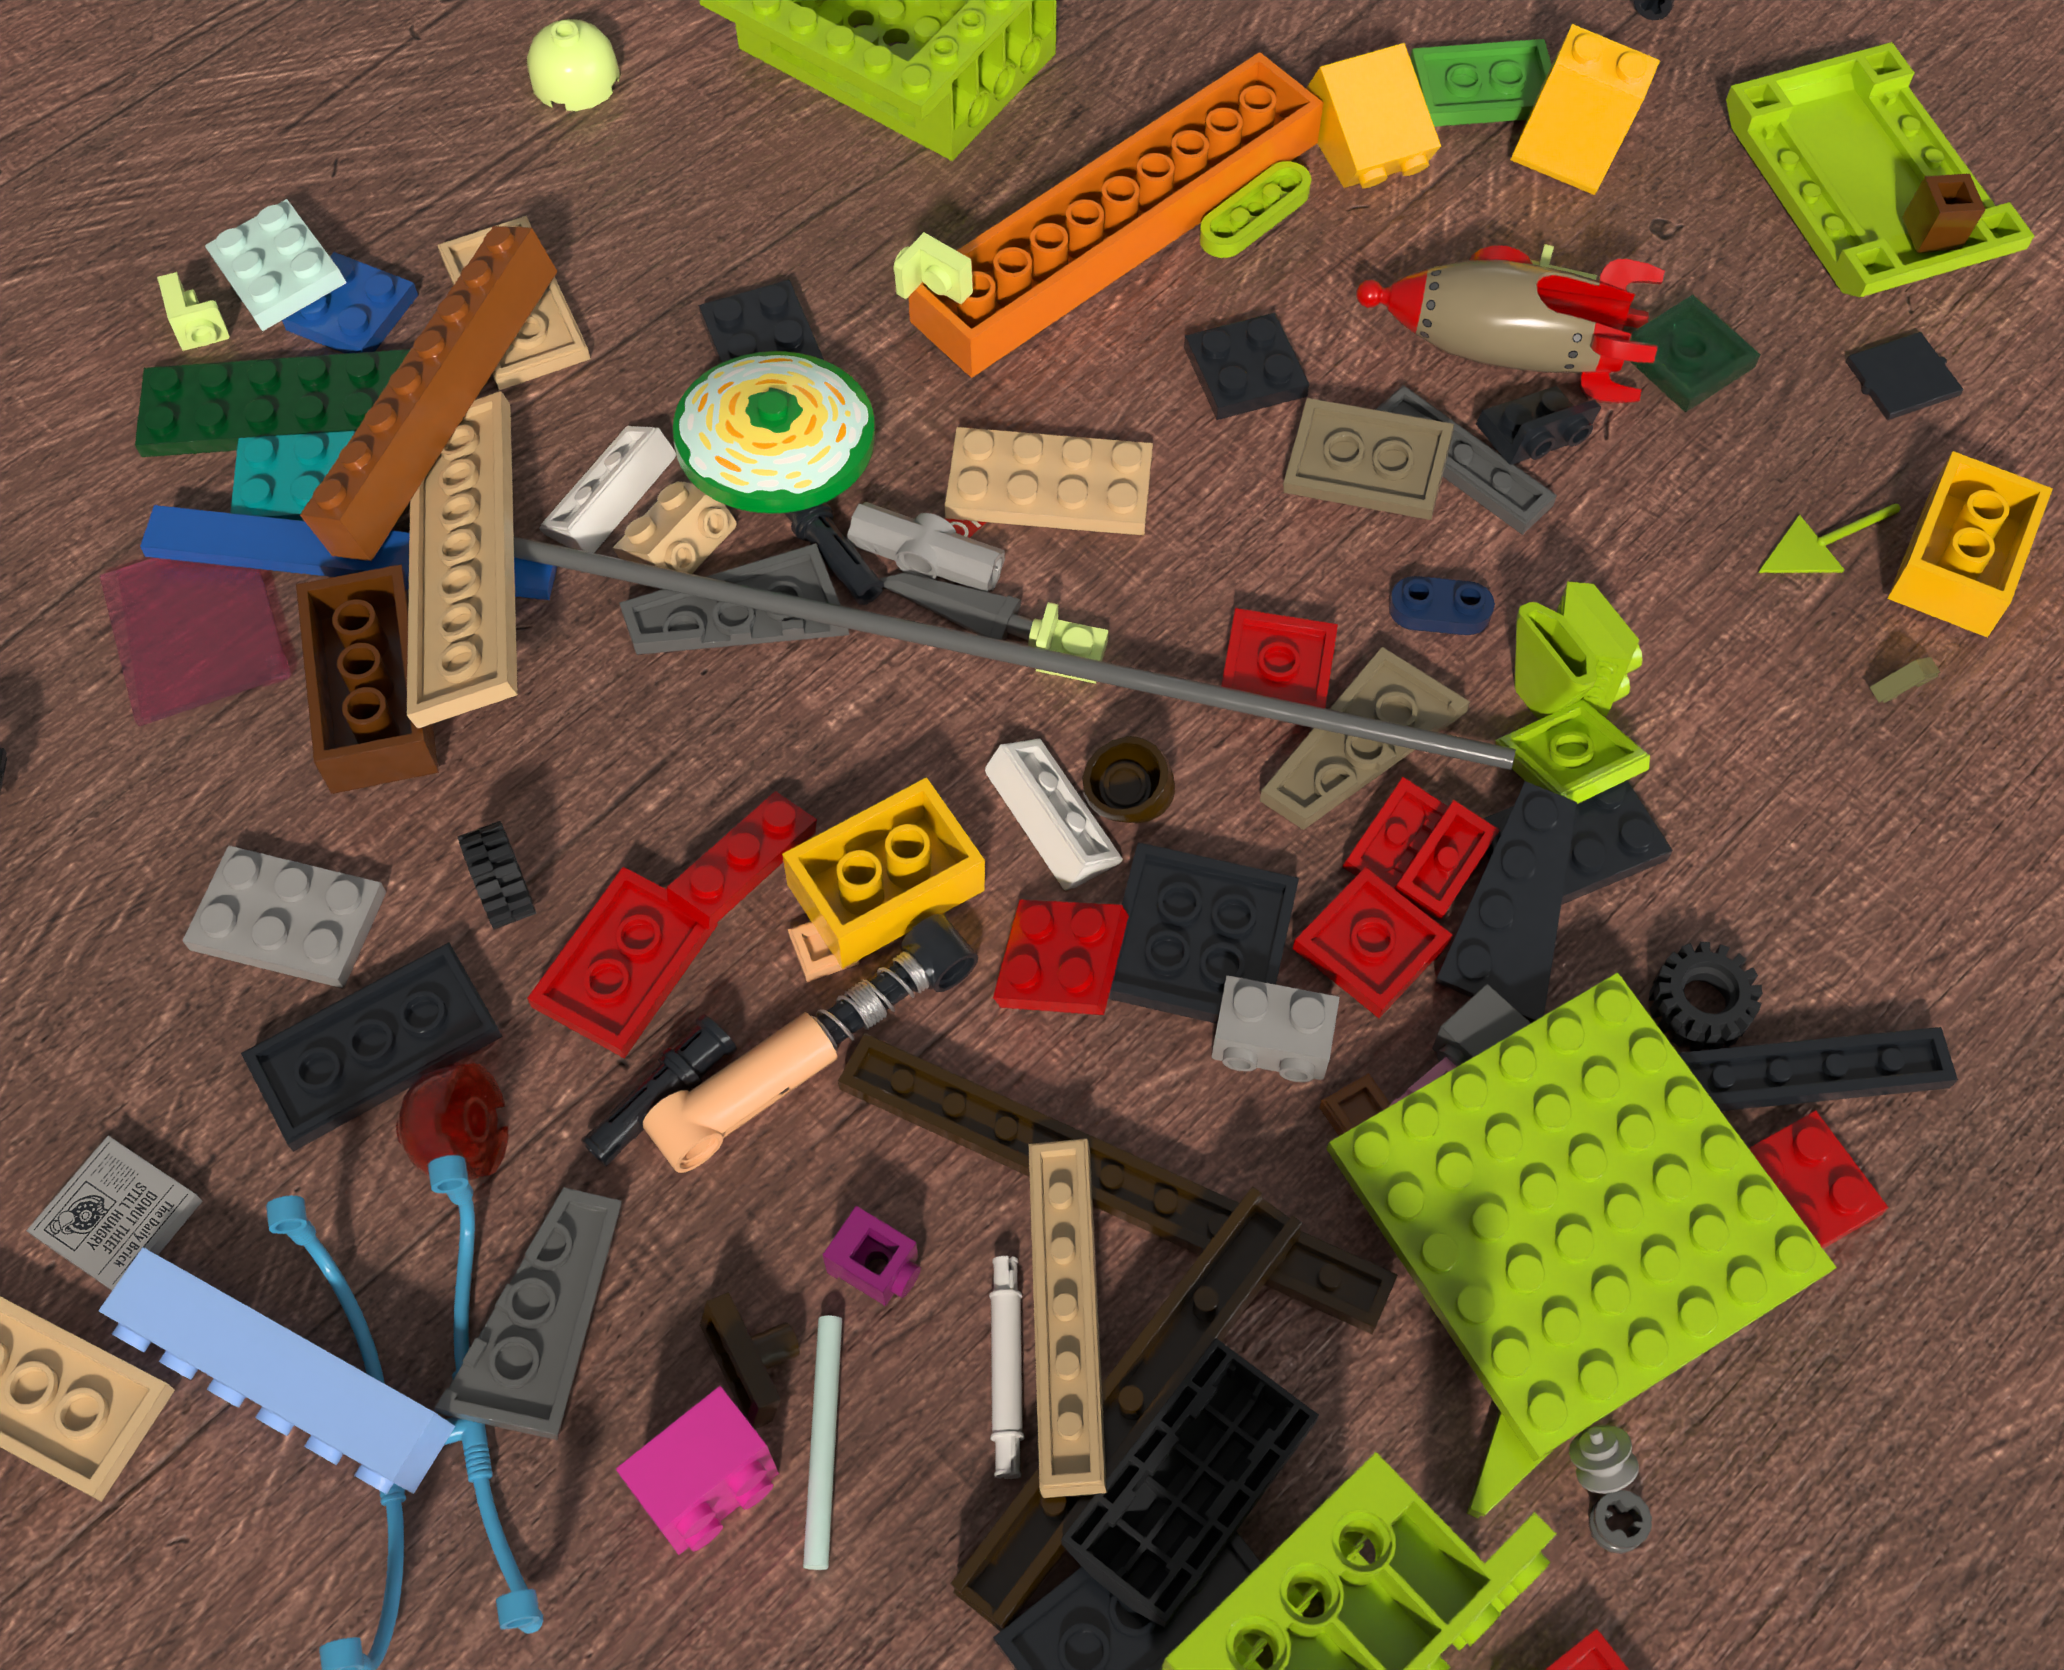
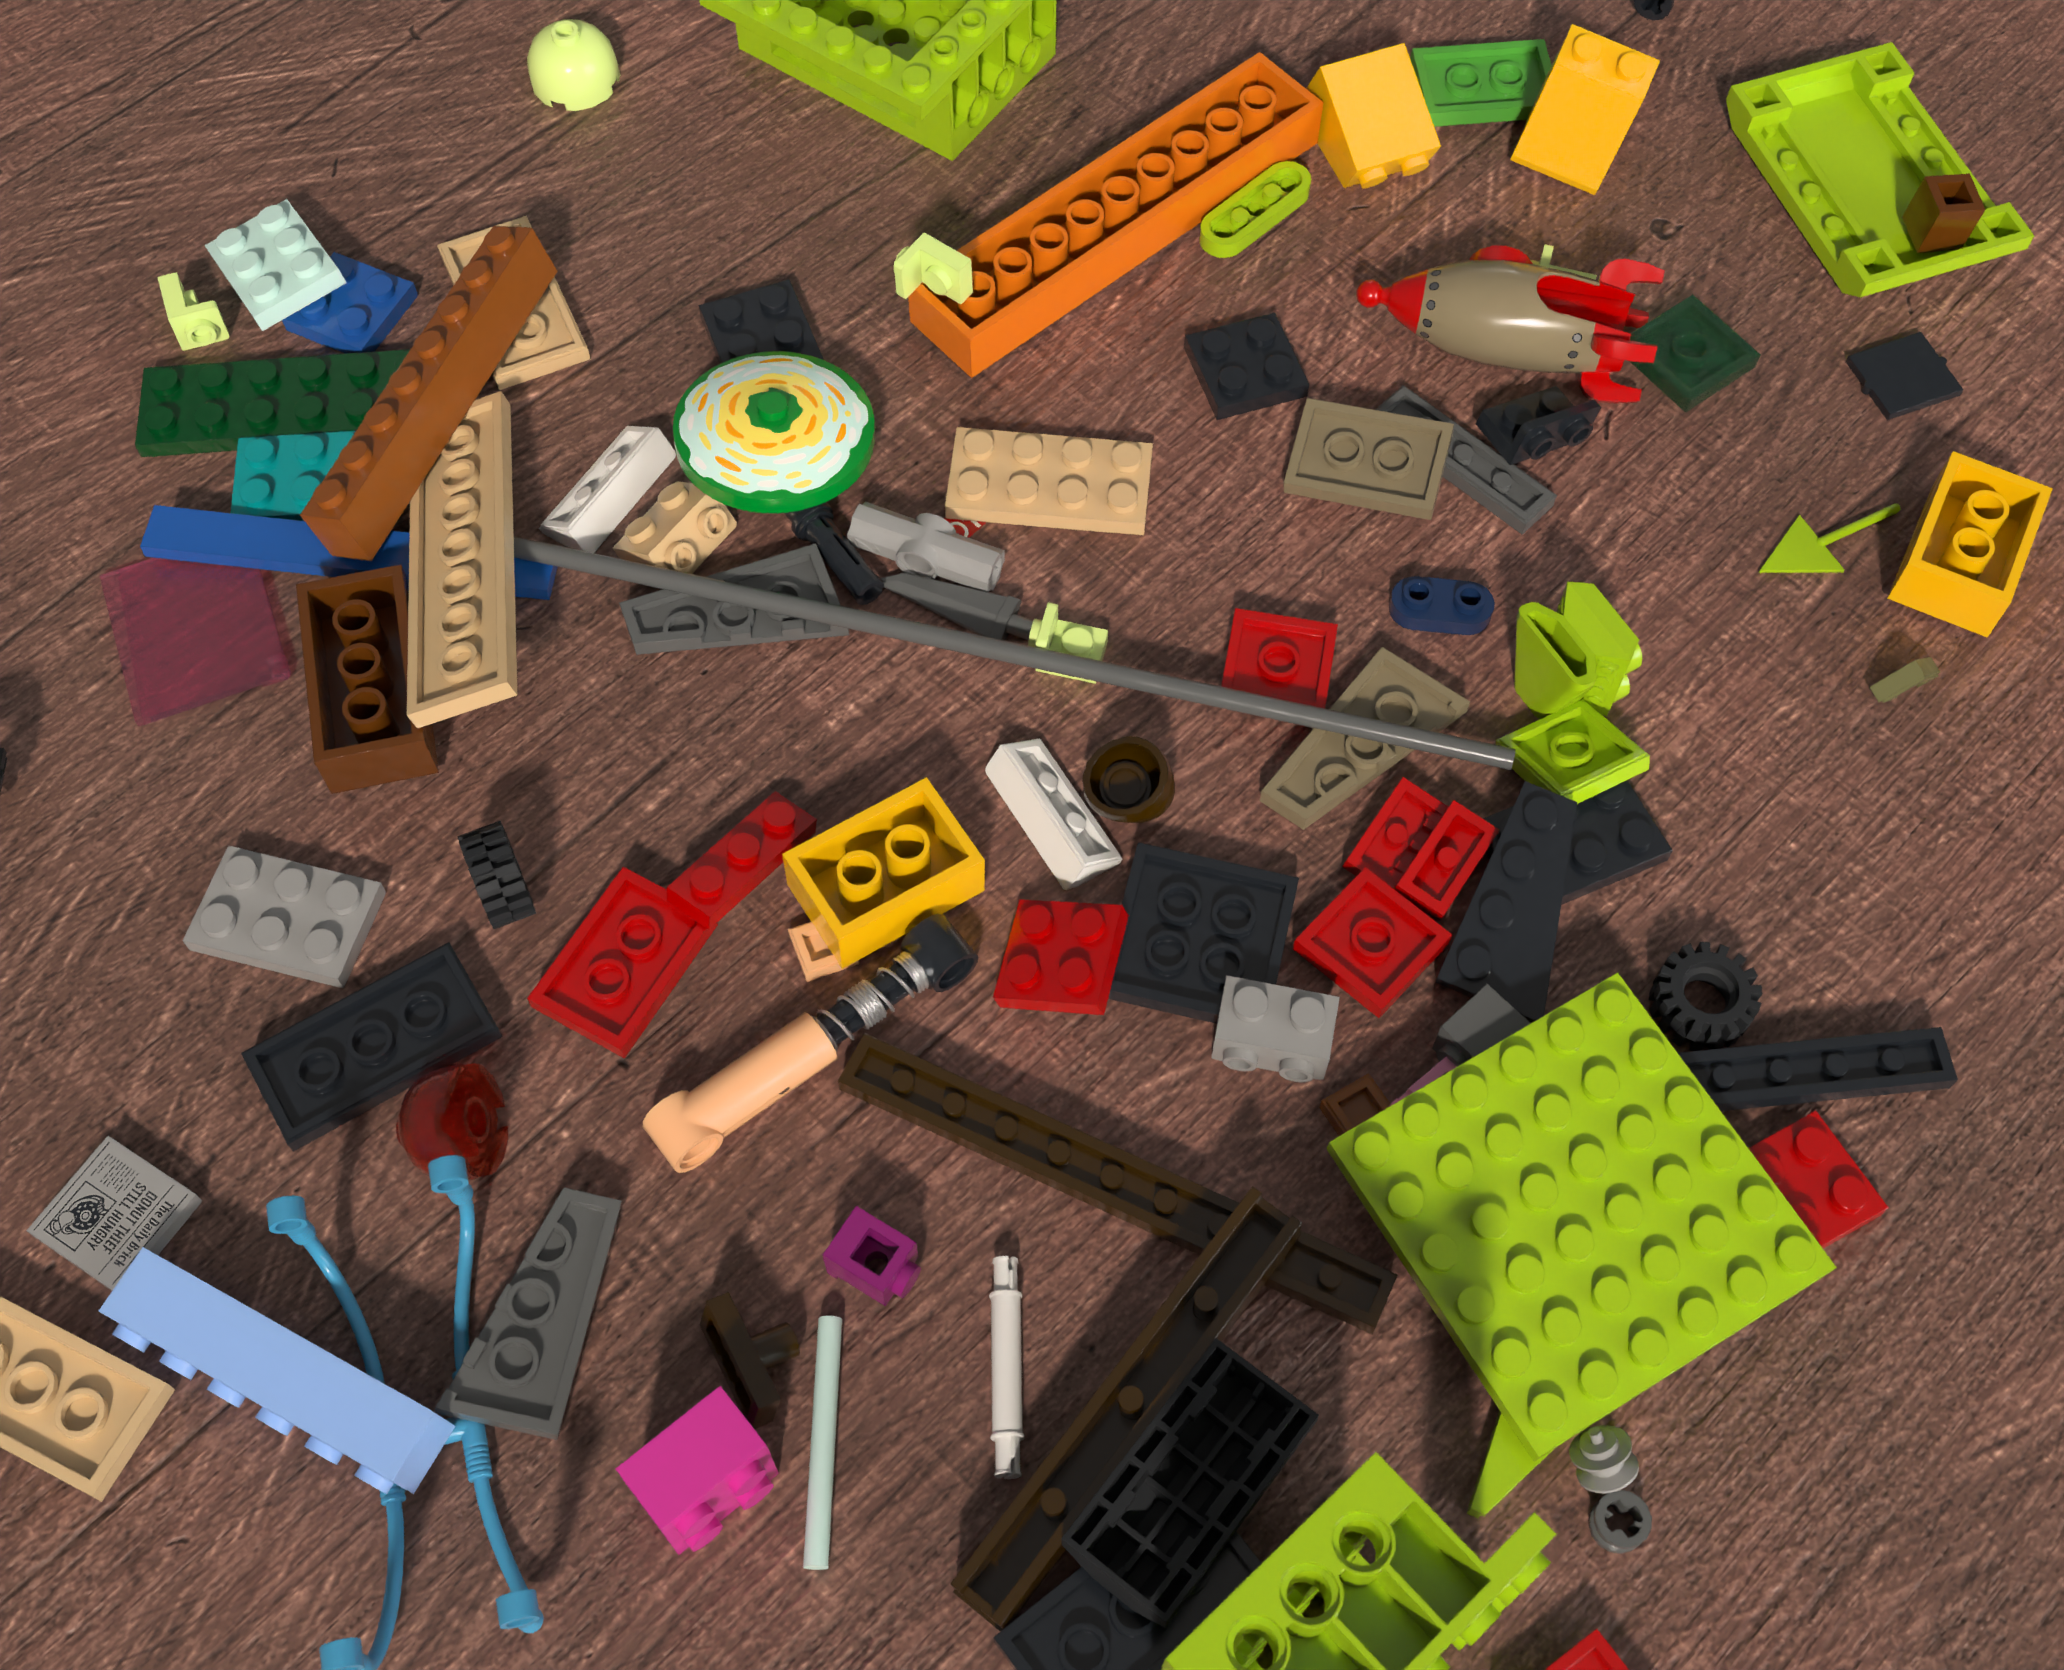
black pin [581,1014,737,1167] -> none
tan tile [1029,1138,1107,1498] -> none

